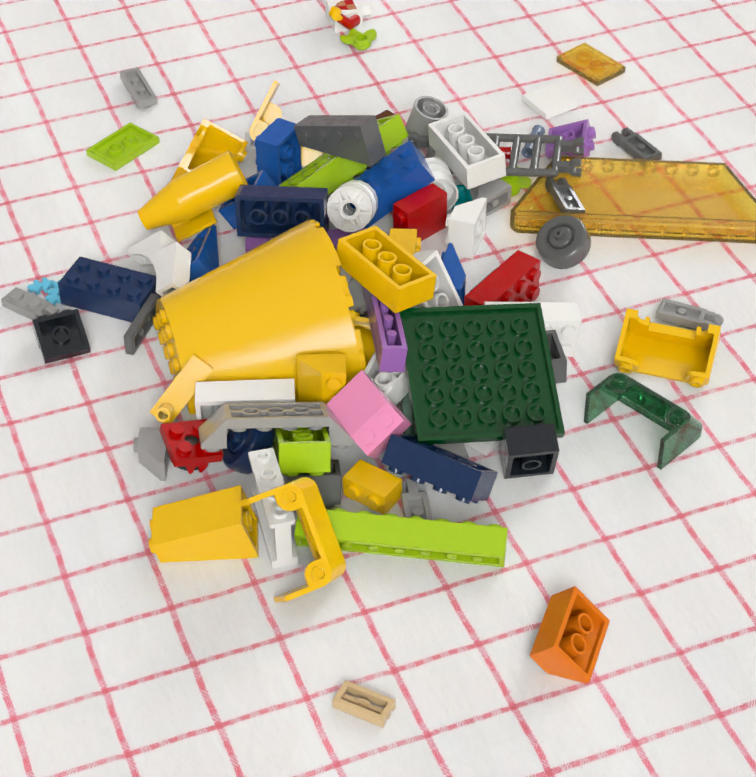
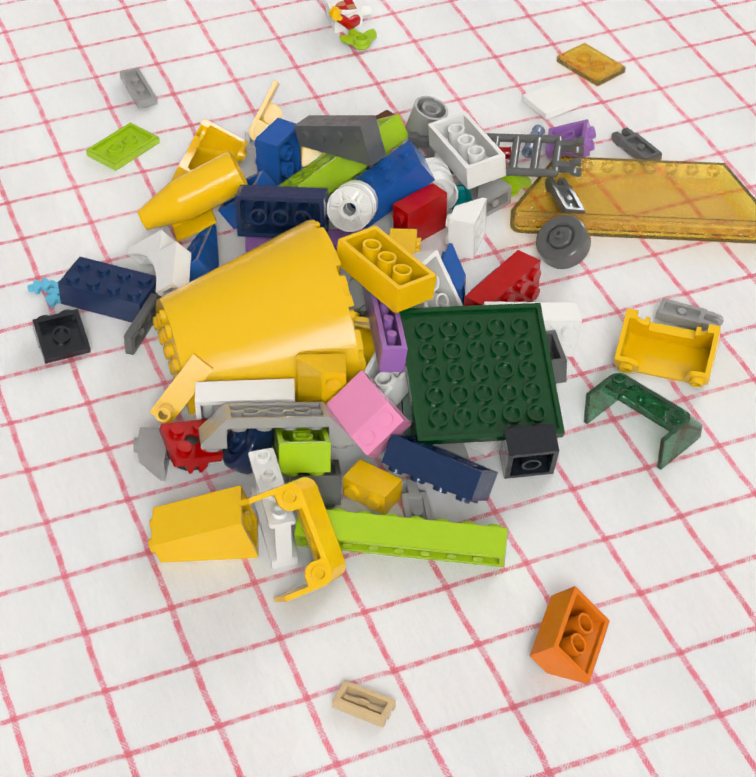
light grey hinge [1,287,59,320] -> none

